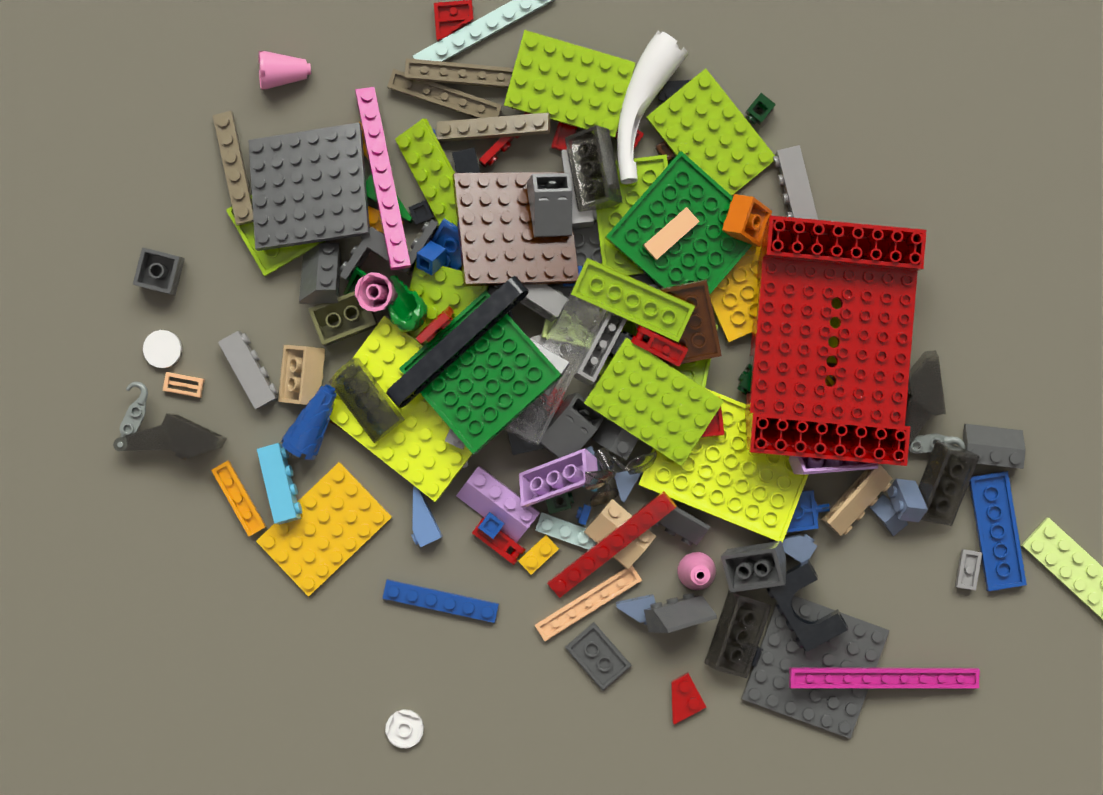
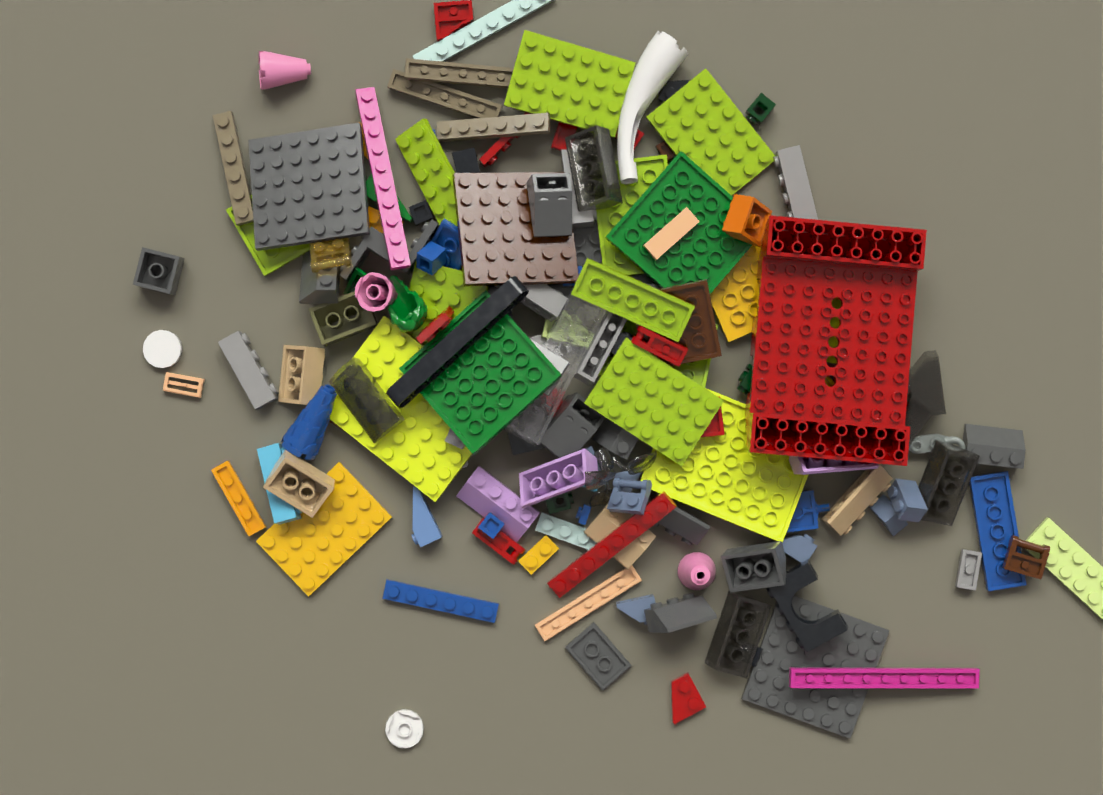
clear smoke slope [113,382,227,460] -> none
none -> tan slope [263,450,335,518]
none -> clear yellow plate [310,238,352,273]
none -> sand blue plate [607,477,652,515]
none -> reddish brown plate [1002,535,1050,580]

